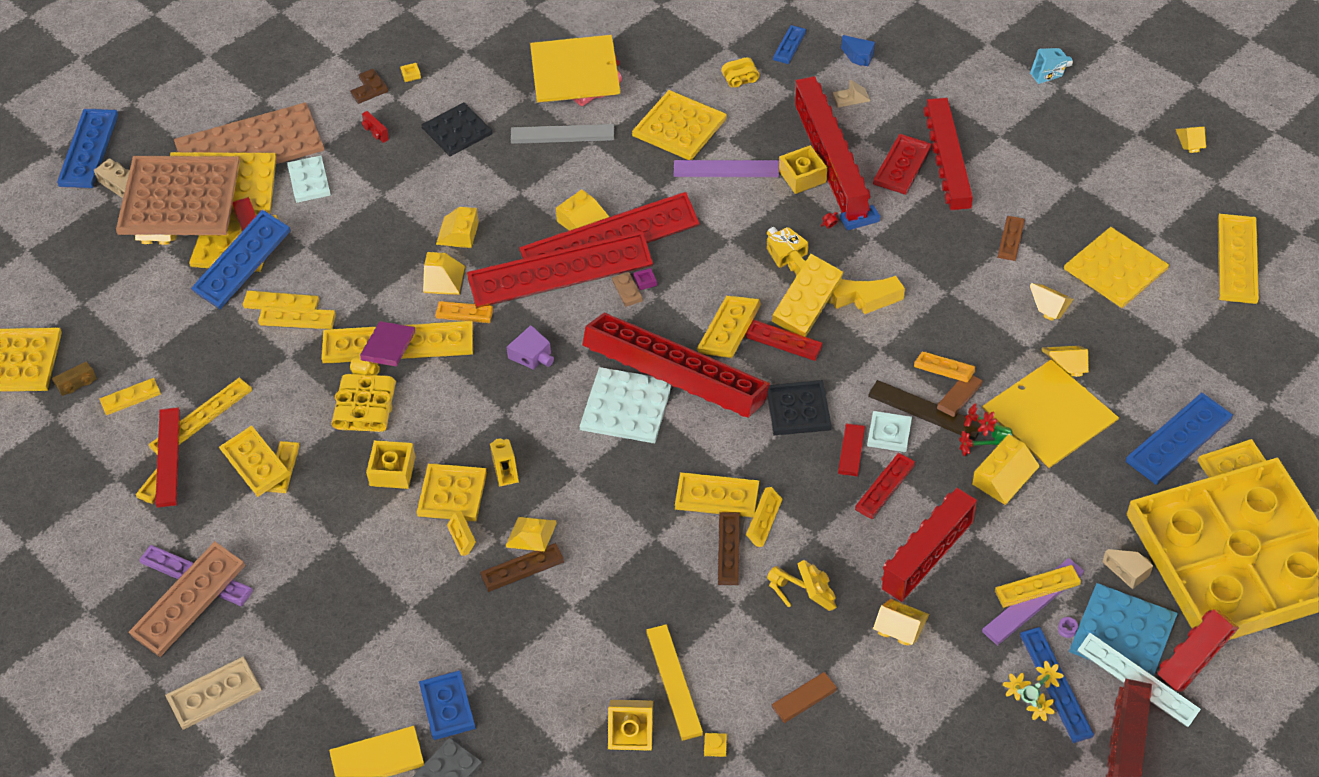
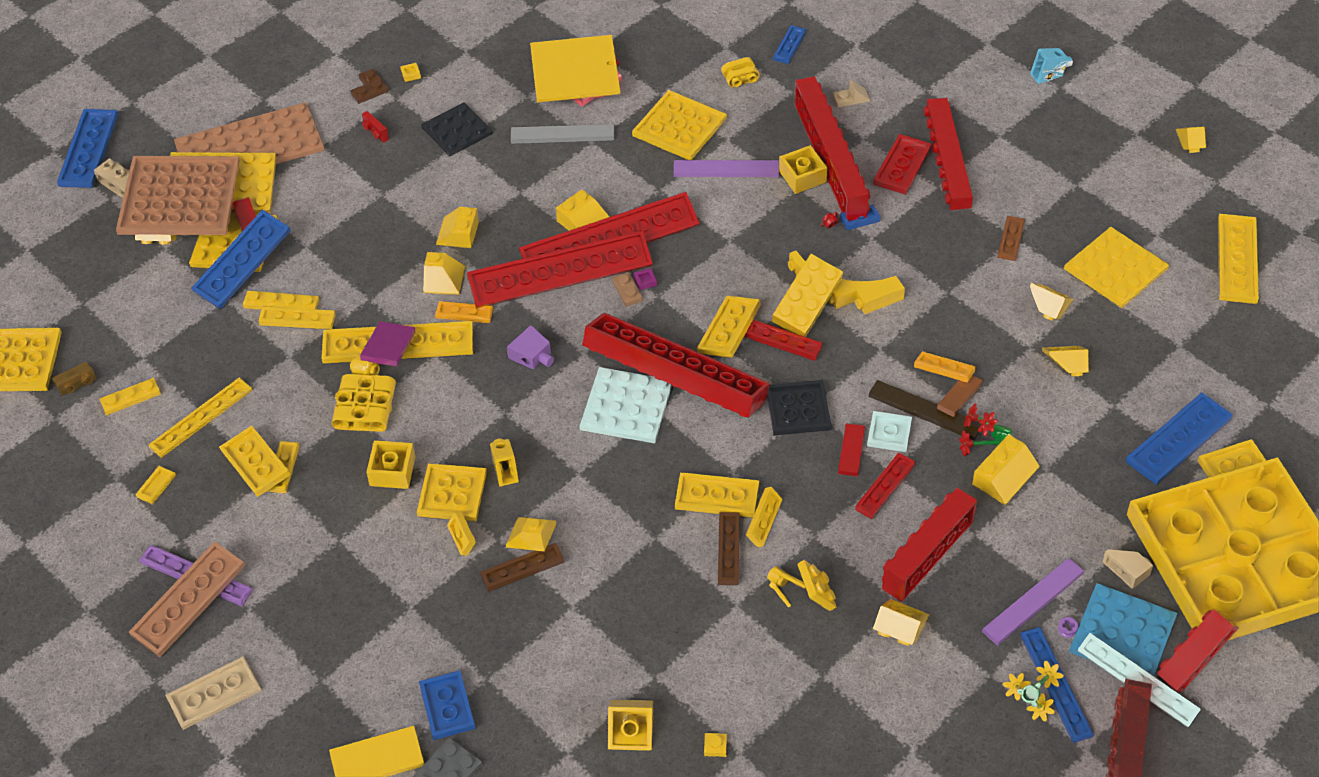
red tile [155,407,180,508] -> none
light aqua plate [287,156,331,203] -> none
yellow tile [646,624,703,741] -> none
yellow torso [767,227,808,268] -> none
dark orange tile [772,672,837,723] -> none
blue slope [841,35,875,67] -> none
yellow piece [982,360,1119,468] -> none
yellow tile [995,565,1081,608] -> none

